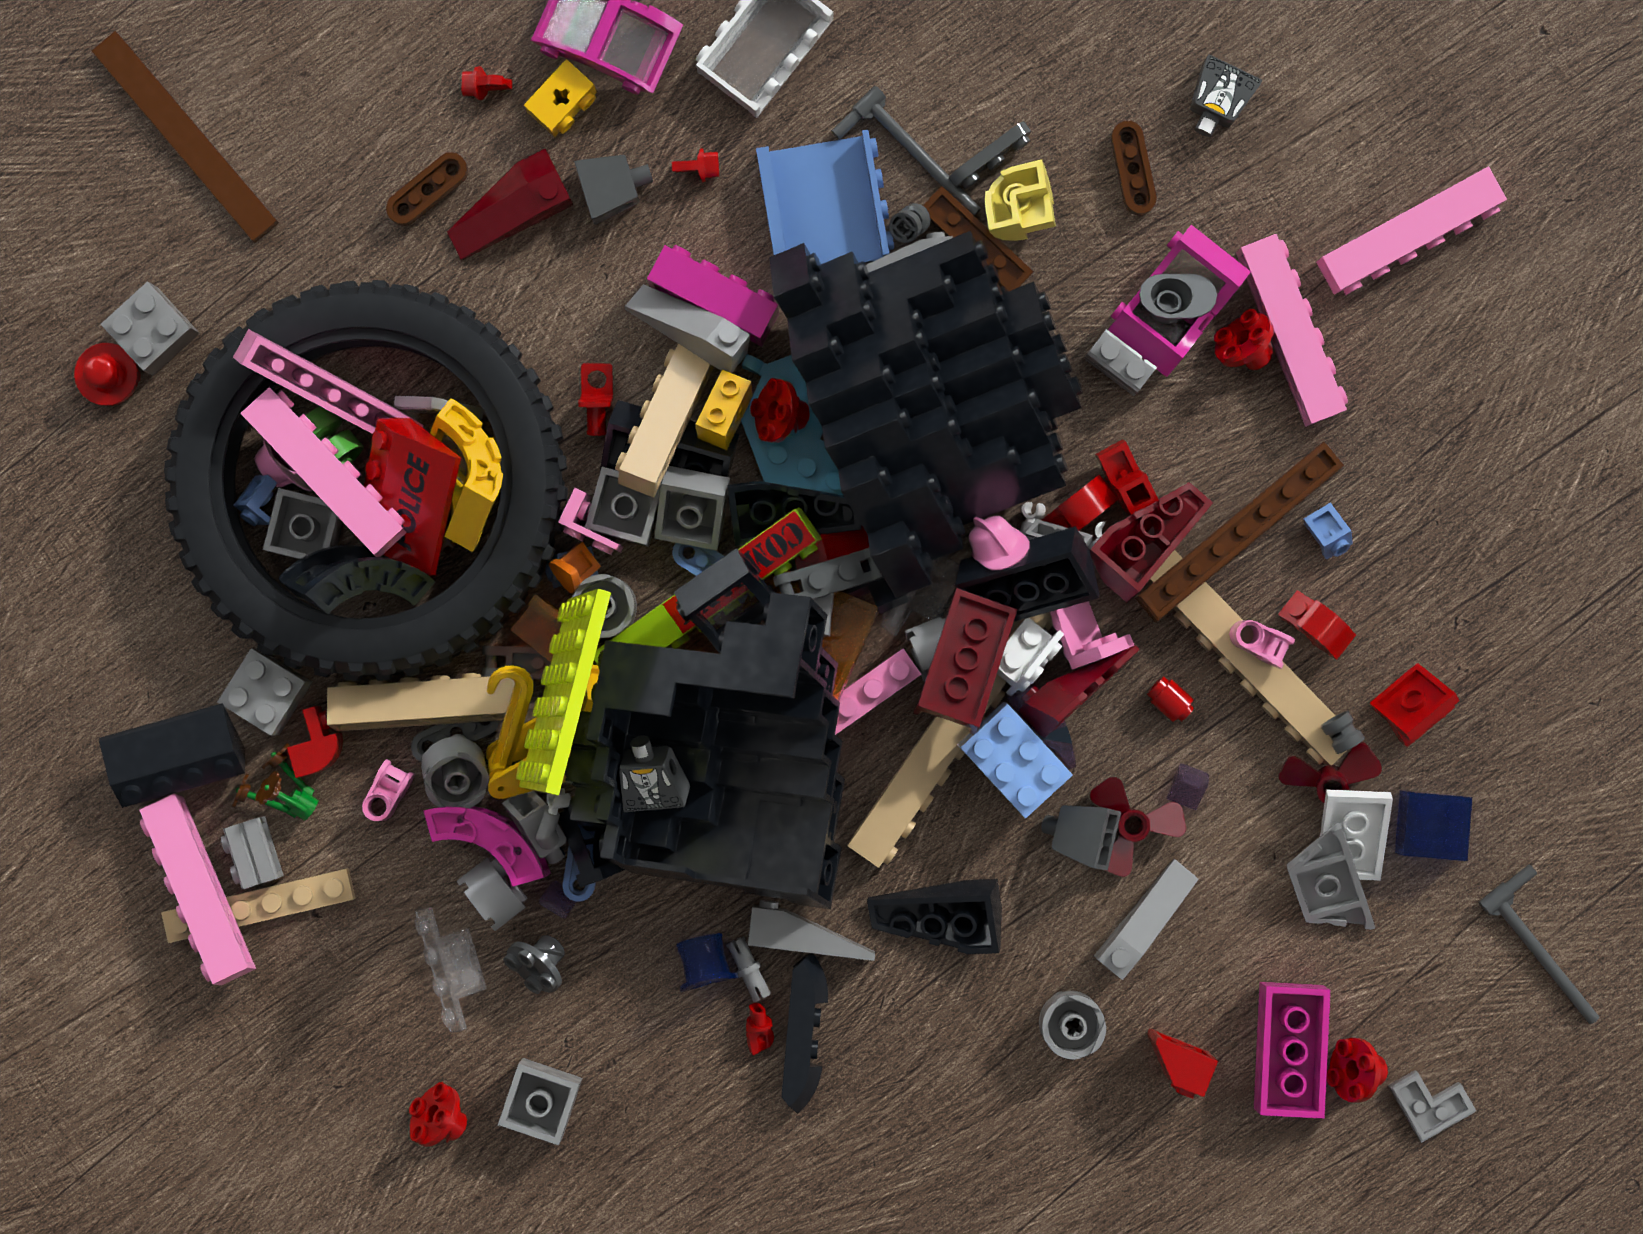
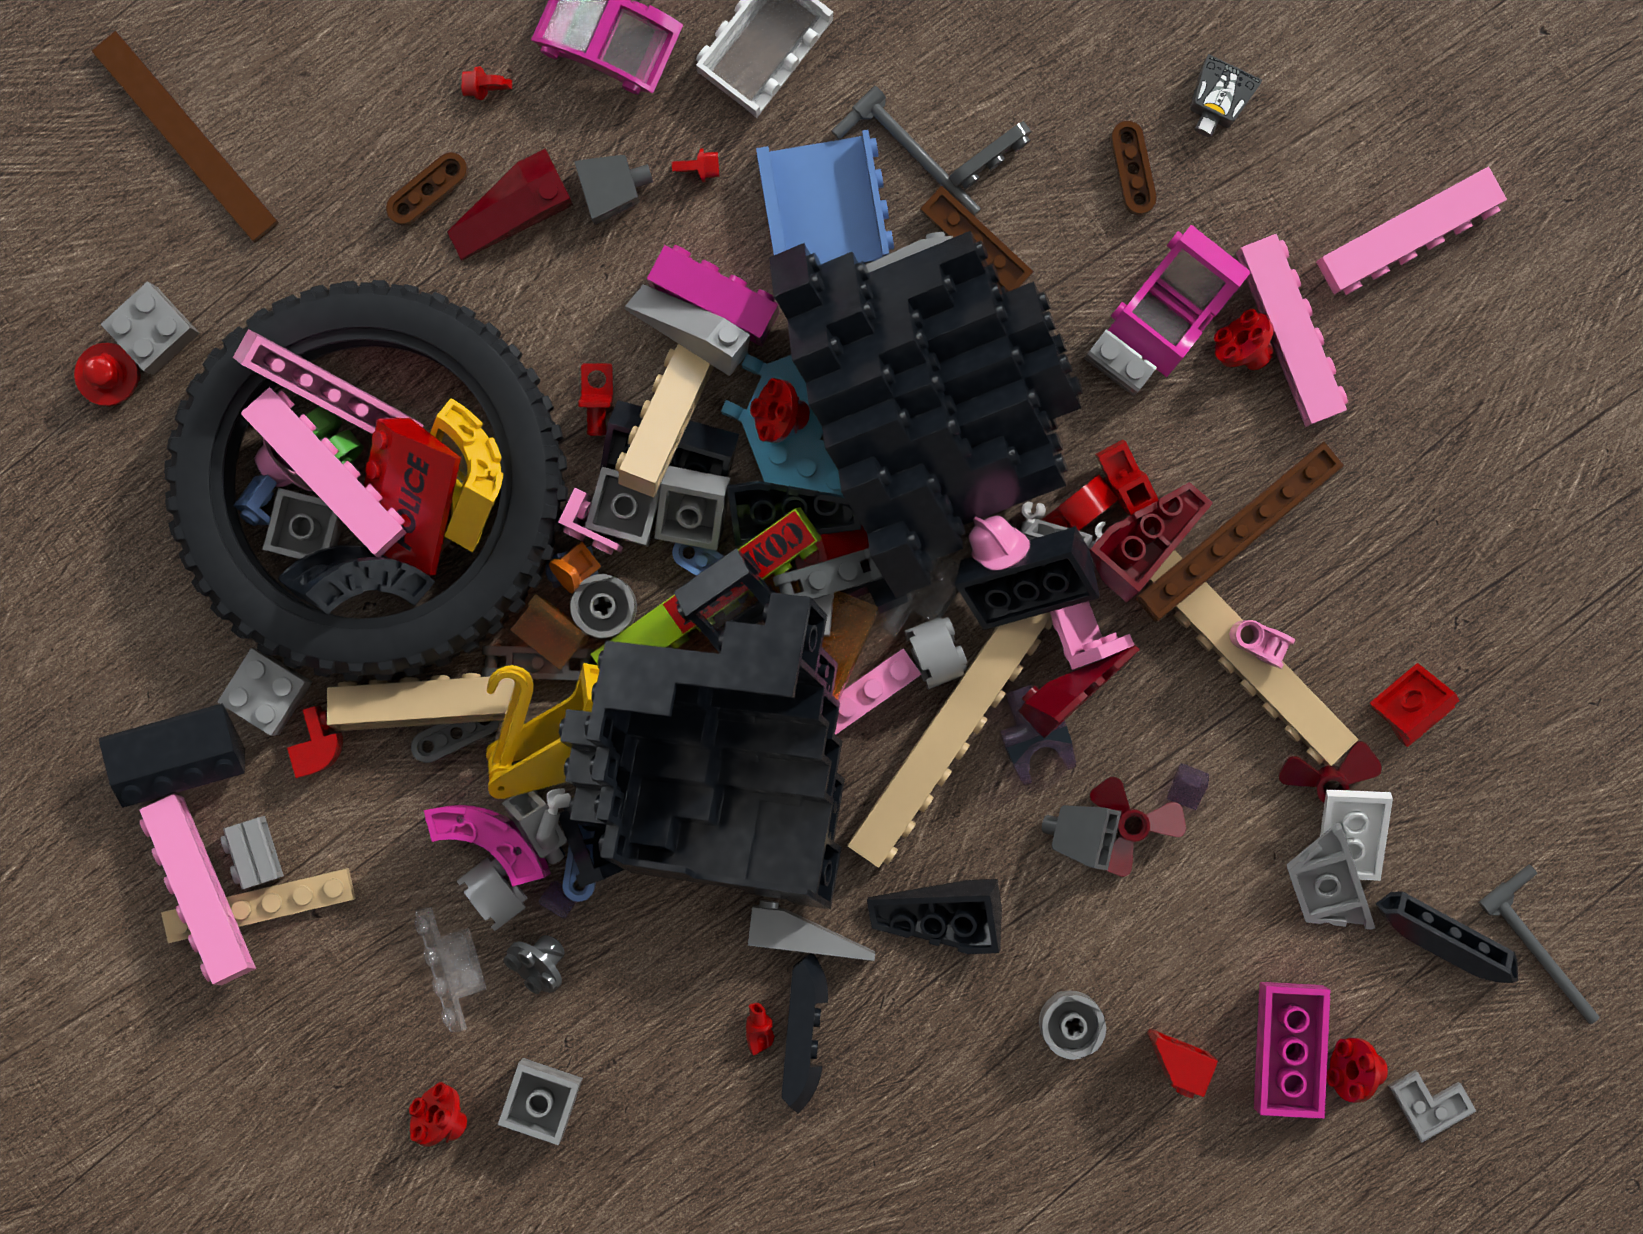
plant [232,743,319,821] -> none
bright pink piece [362,759,415,821] -> none
light grey tile [394,396,484,420] -> none
light grey brick [421,734,489,808] -> none
neon yellow plate [516,589,611,795] -> none
yellow brick [524,59,597,137] -> none
dark grey torso [619,735,690,812] -> none
clear blue piece [676,933,739,993] -> none
yellow brick [695,370,753,450] -> none
light grey pin [726,936,772,1002] -> none
dark grey wheel [889,203,931,243] -> none
dark red plate [913,588,1017,735] -> none
light blue brick [957,702,1073,819] -> none
light yellow brick [985,159,1056,241] -> none
white bracket [997,618,1064,696] -> none
light grey slope [1094,859,1199,980] -> none
piece [1139,274,1217,324] -> none
red brick [1146,676,1194,722] -> none
red brick [1278,590,1356,660] -> none
medium blue bracket [1304,503,1353,559] -> none
dark grey wheel [1321,710,1365,754] -> none
clear blue brick [1395,790,1473,861] -> none
none -> black brick [1376,891,1518,983]

